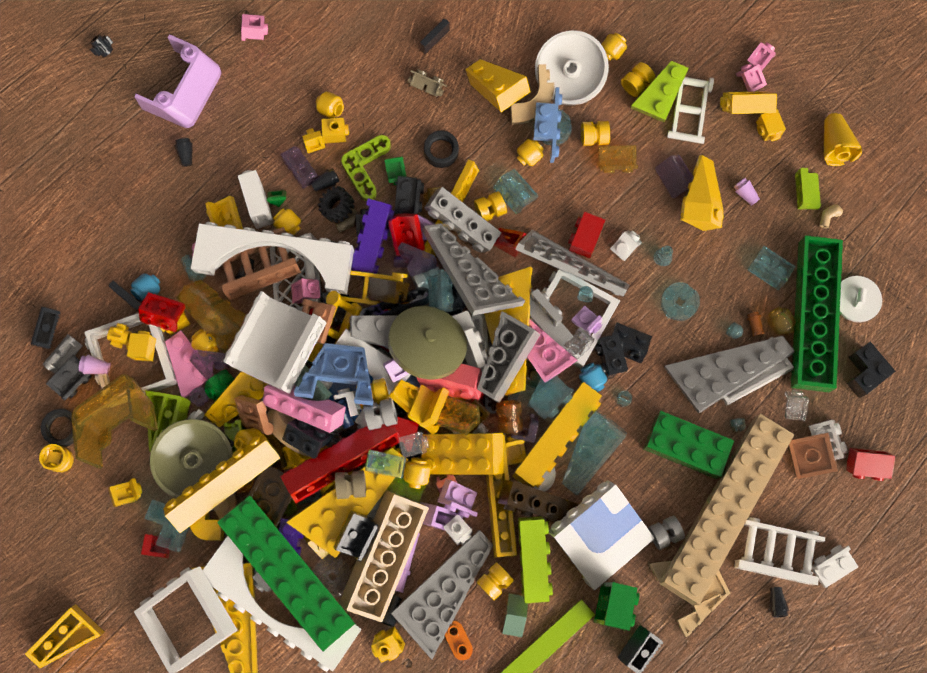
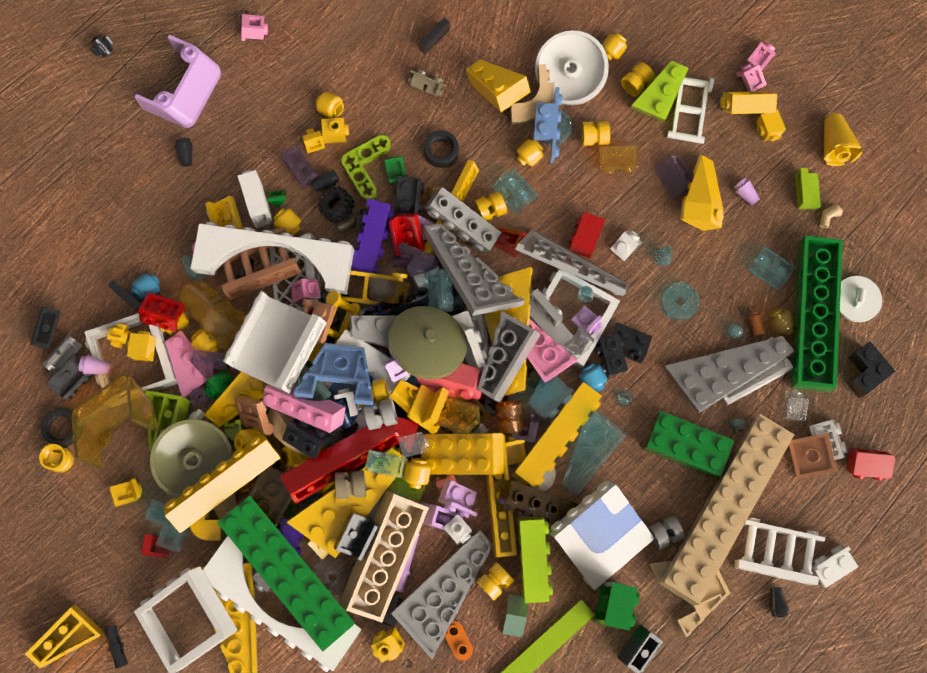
none -> black pin [103,625,128,669]

